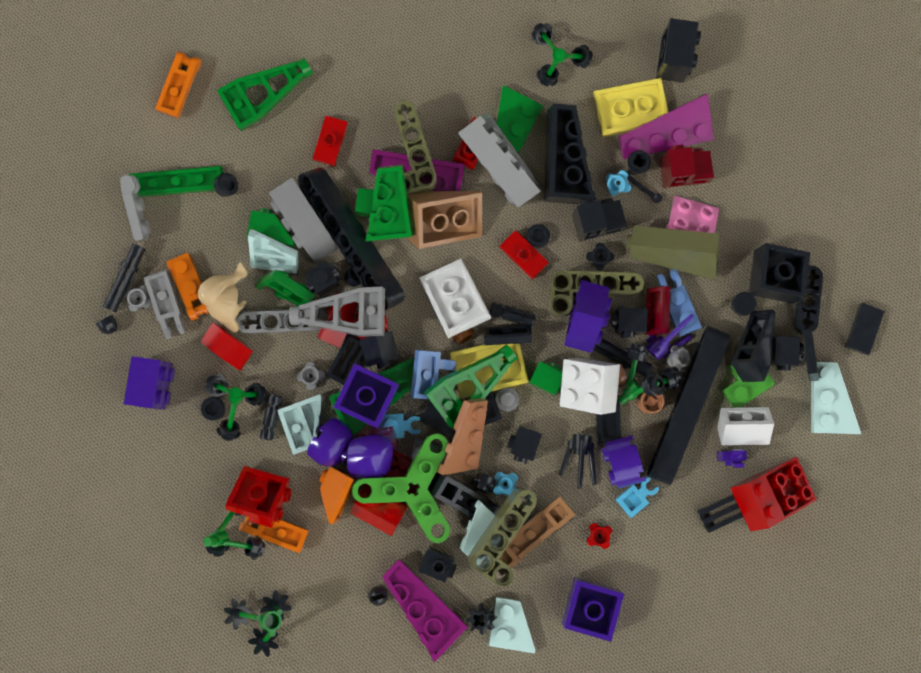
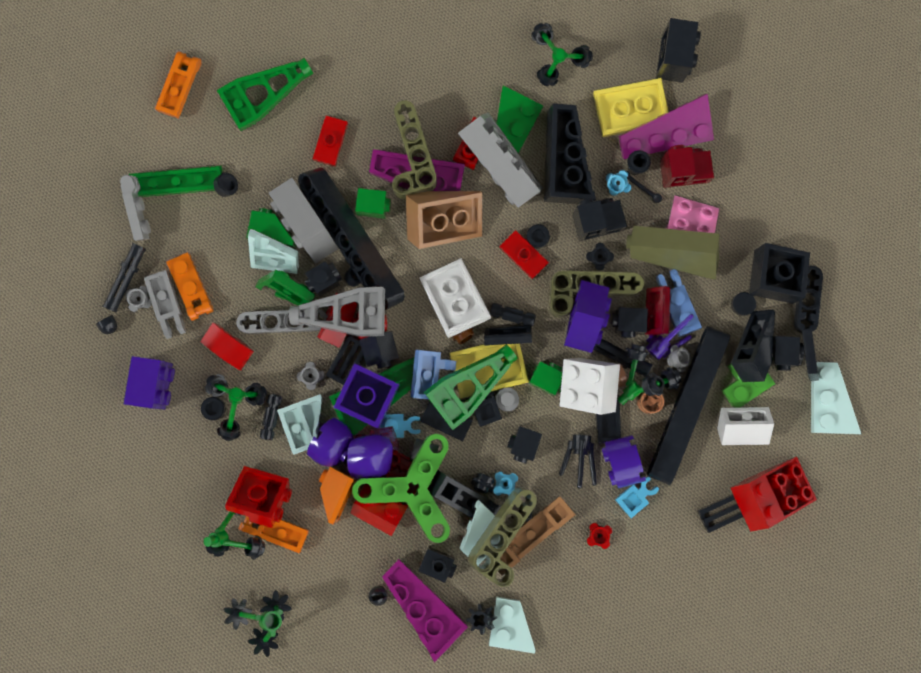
tan piece [198,262,247,333] -> none
green wing [366,164,413,241] -> none
nougat wing [437,398,488,475] -> none
dark purple brick [561,577,624,642] -> none
dark purple plate [717,449,747,468] -> none
black tile [845,303,885,355] -> none

